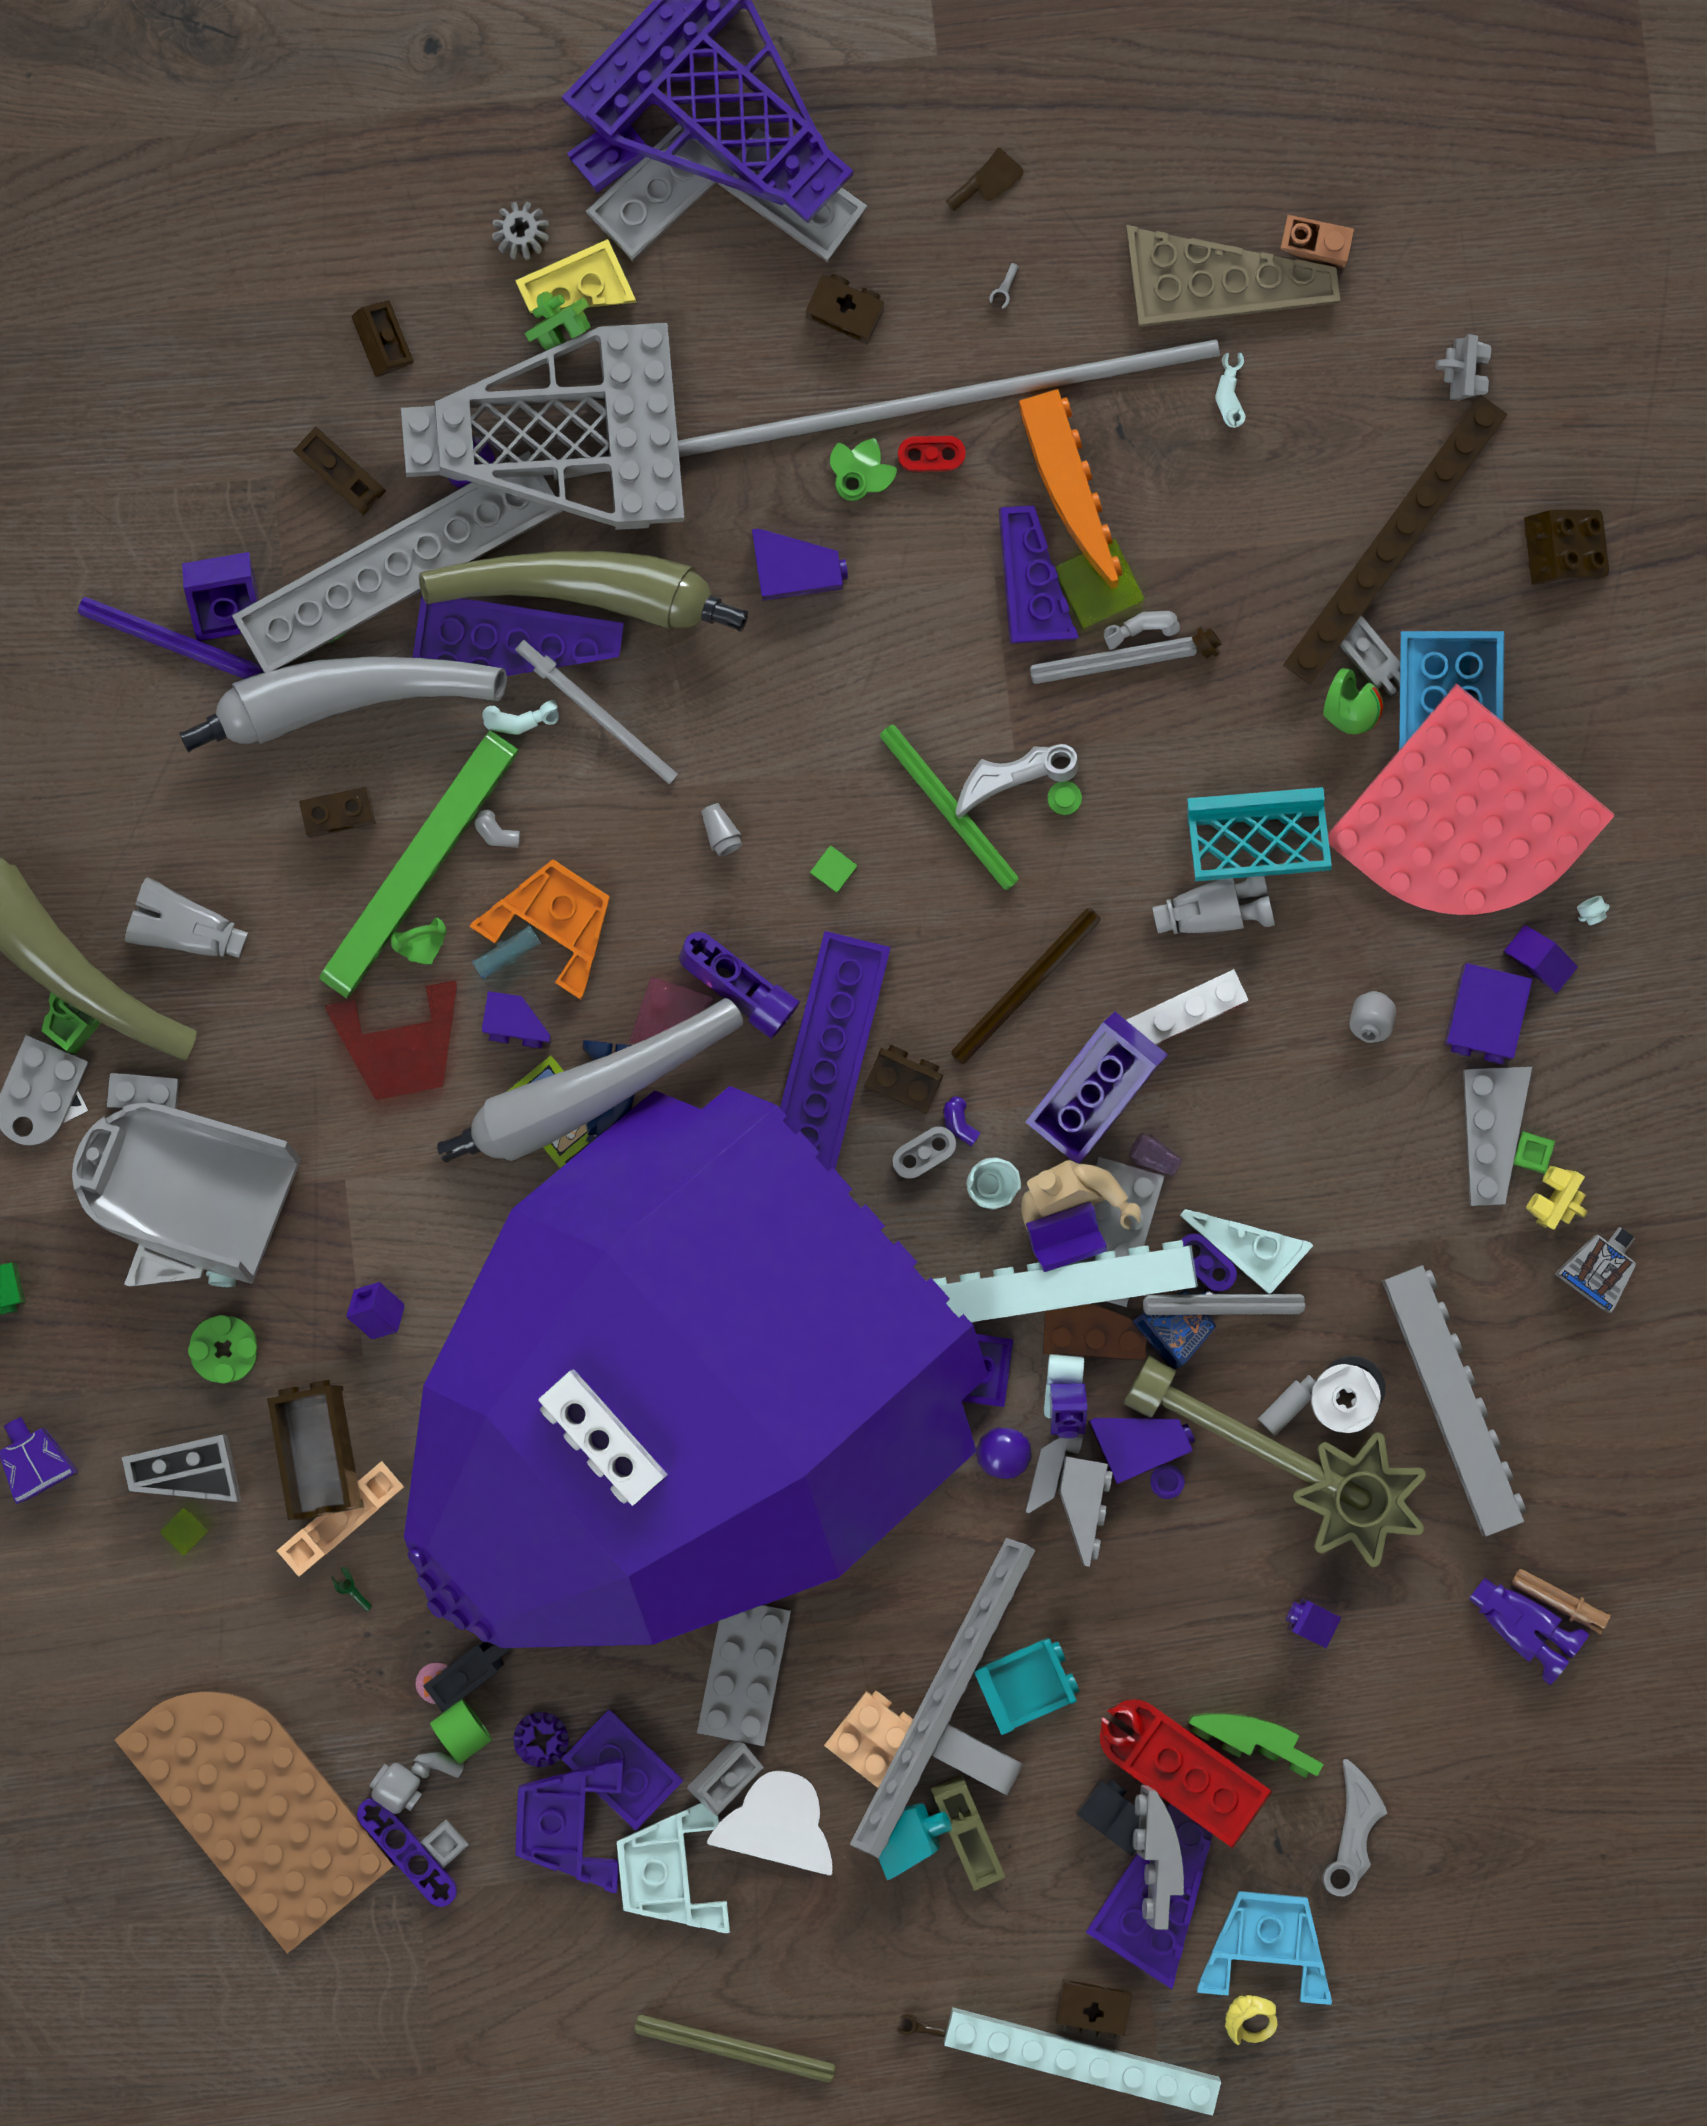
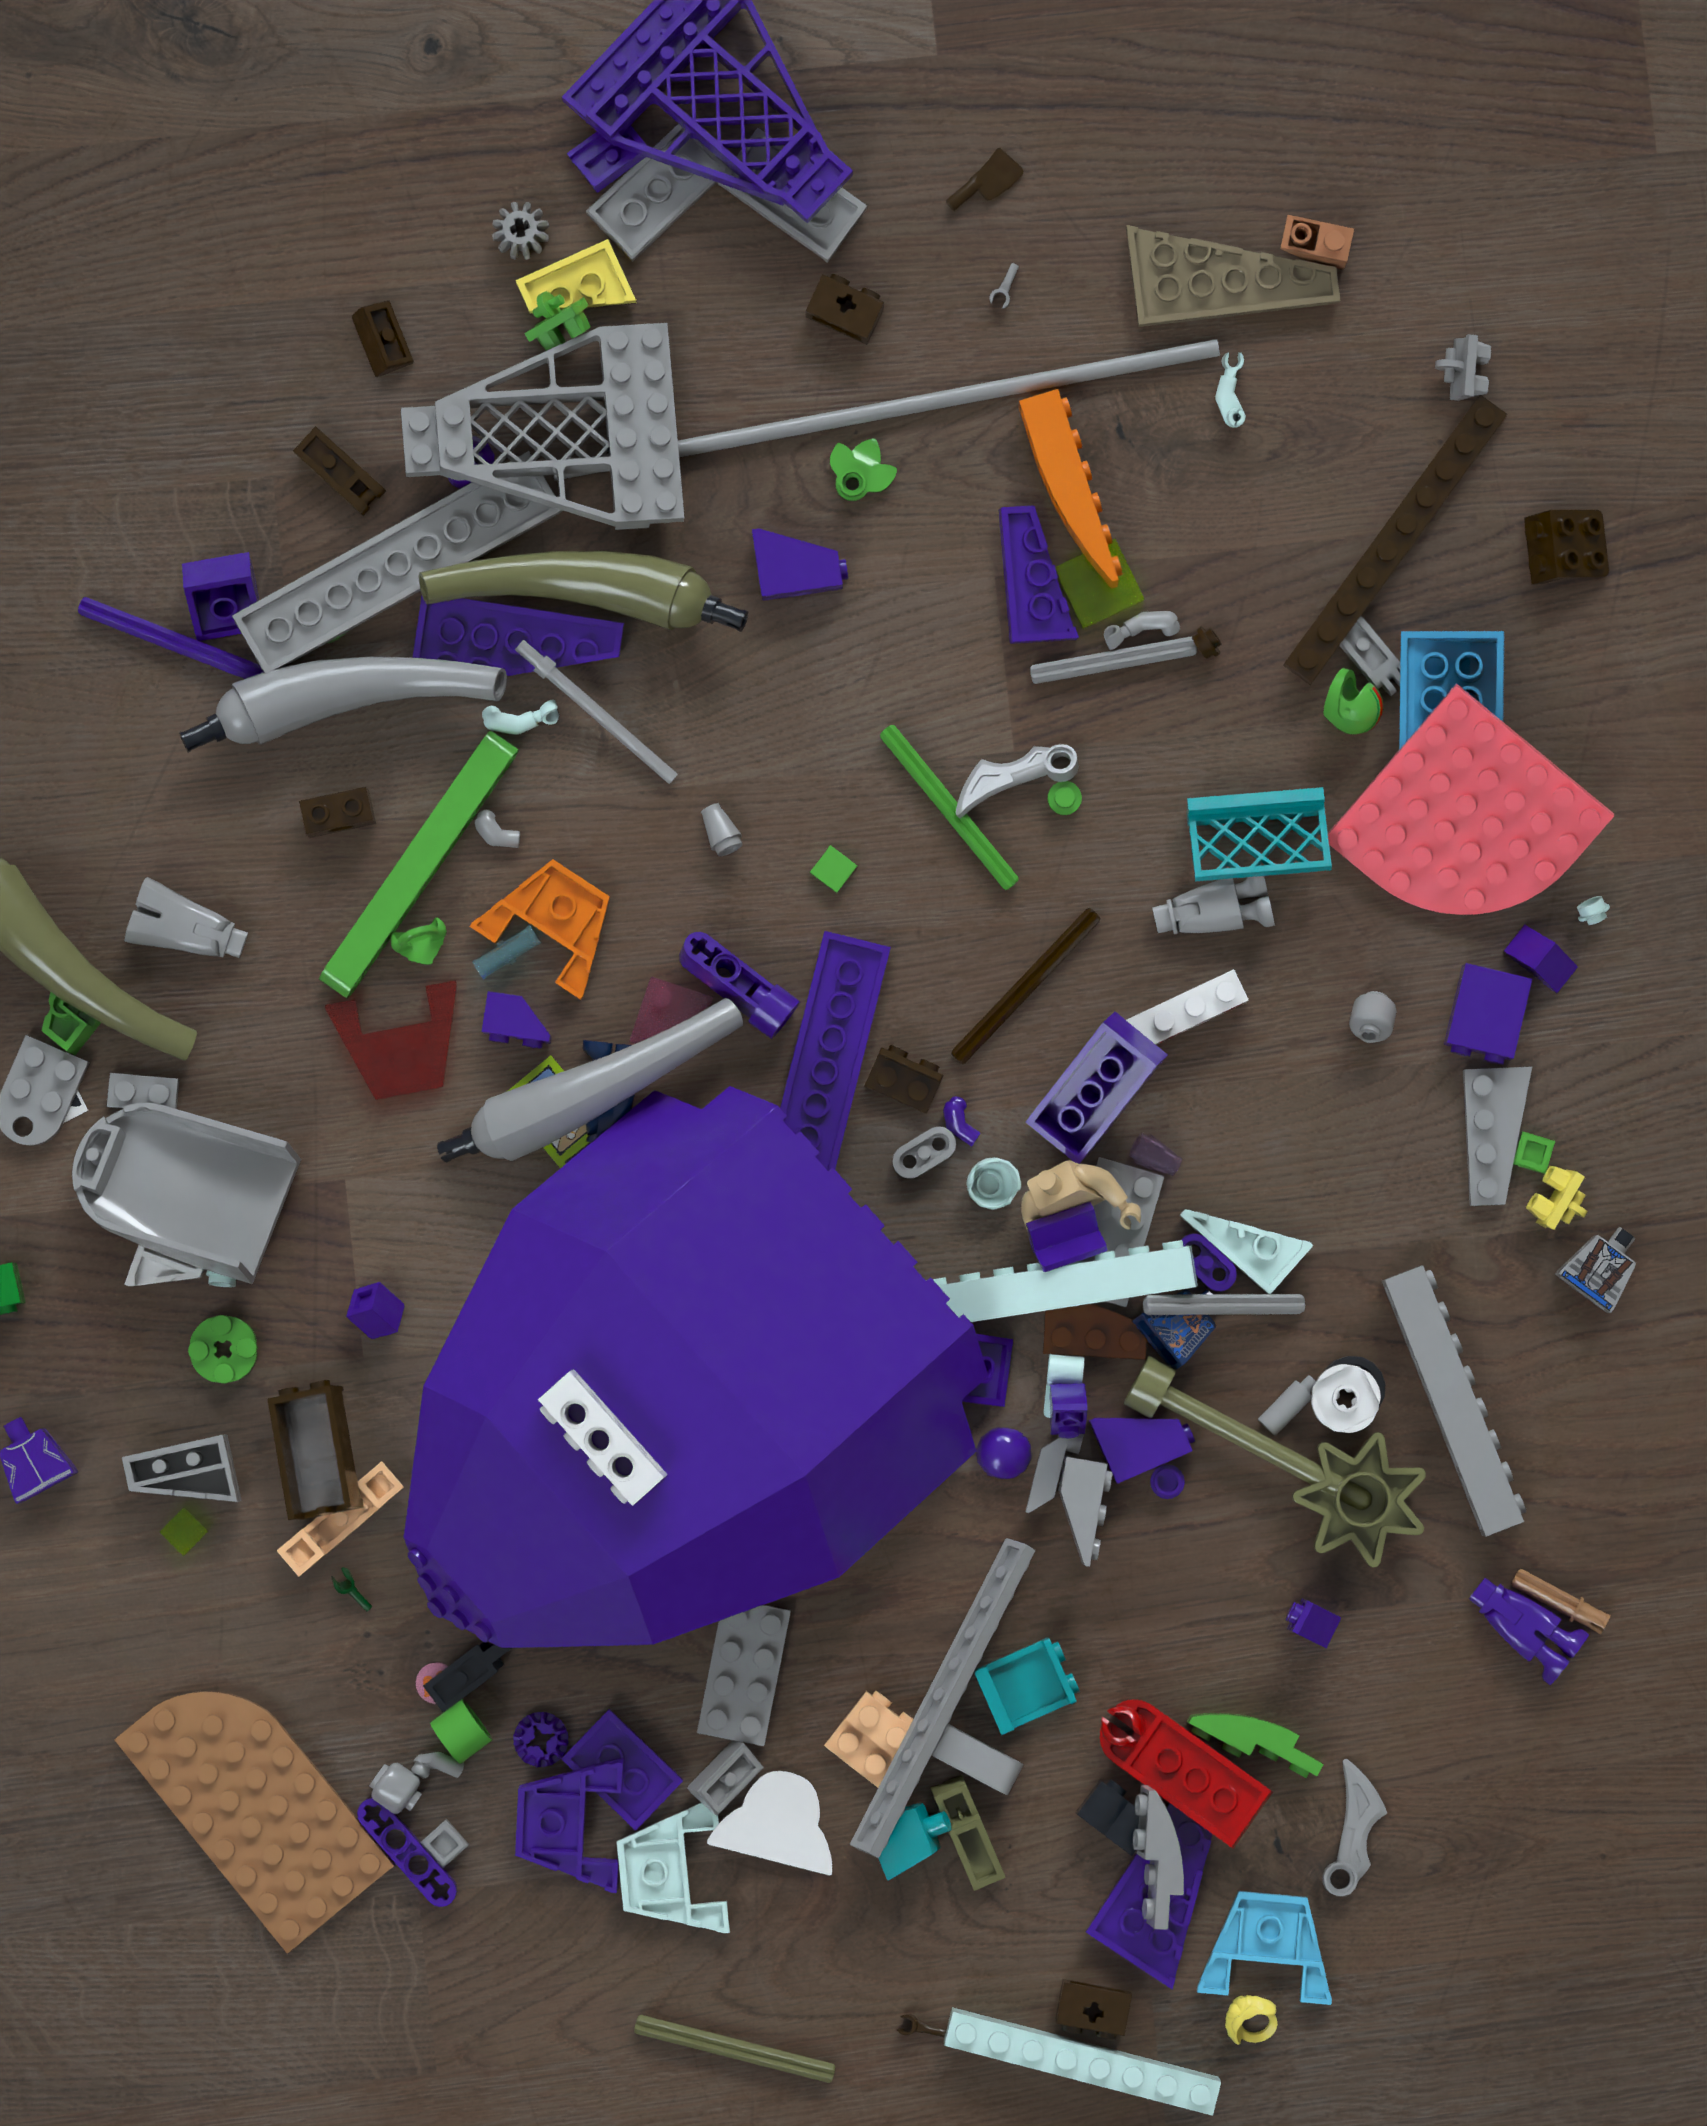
red plate [898,436,966,472] -> none

